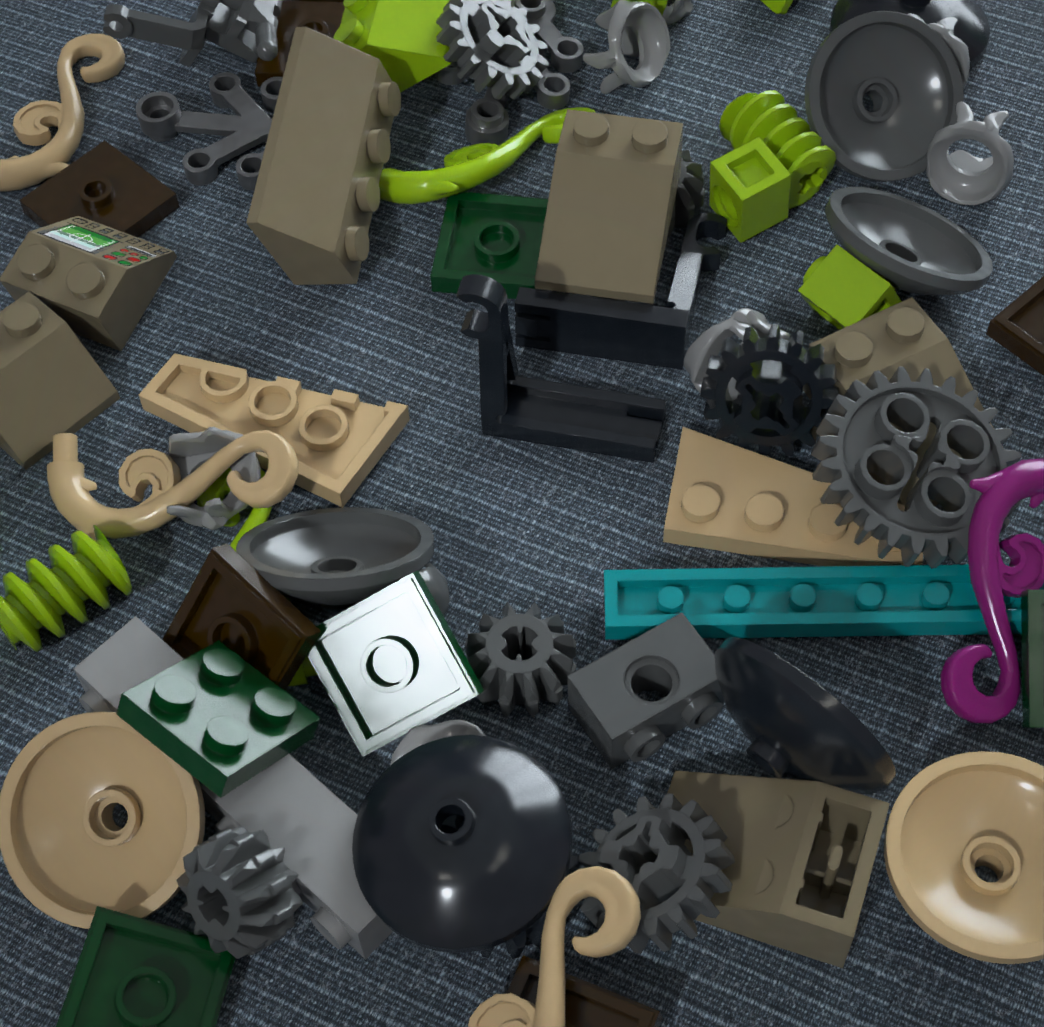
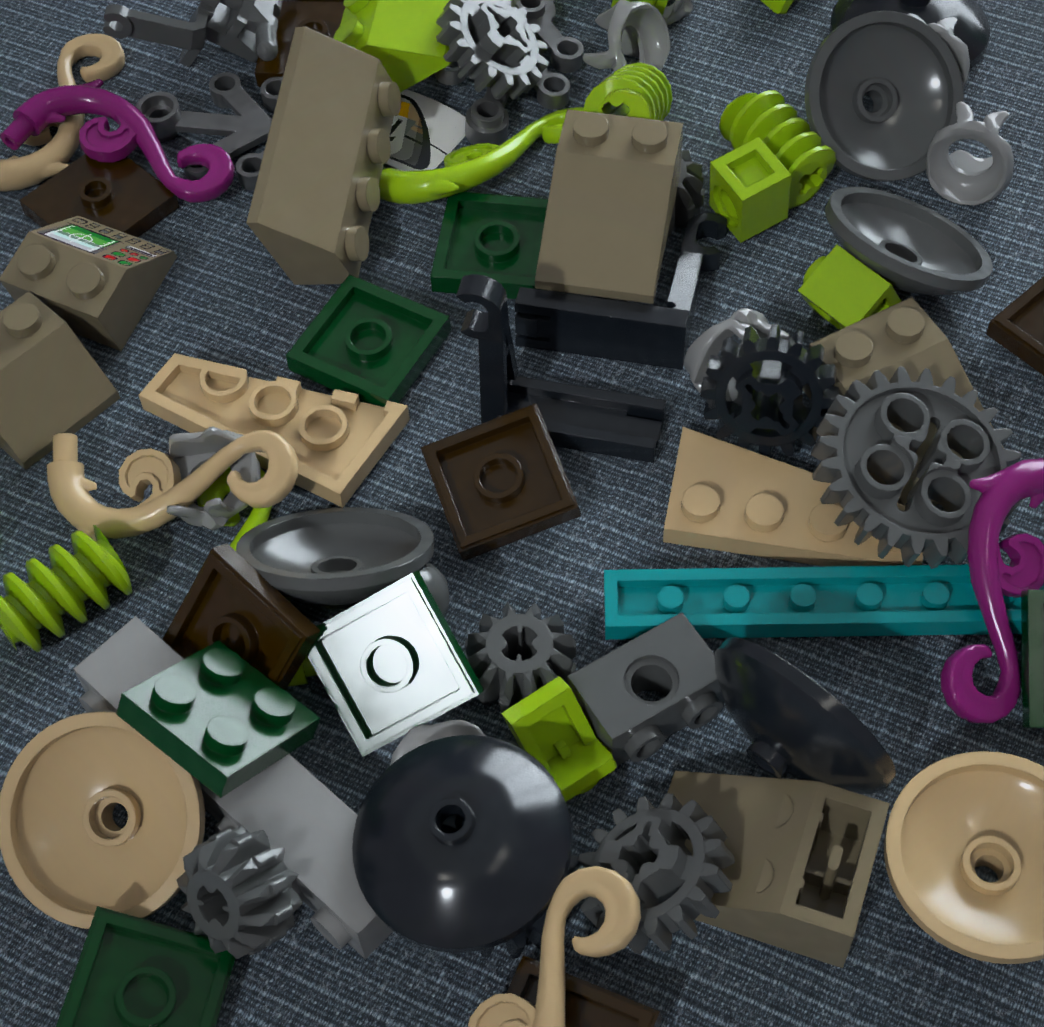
none -> magenta plant [0,79,235,203]
none -> dark green plate [286,274,451,407]
none -> sticker [386,89,466,171]
none -> dark brown plate [421,403,581,561]
none -> lime bracket [501,676,617,802]
none -> lime piece [583,62,673,121]

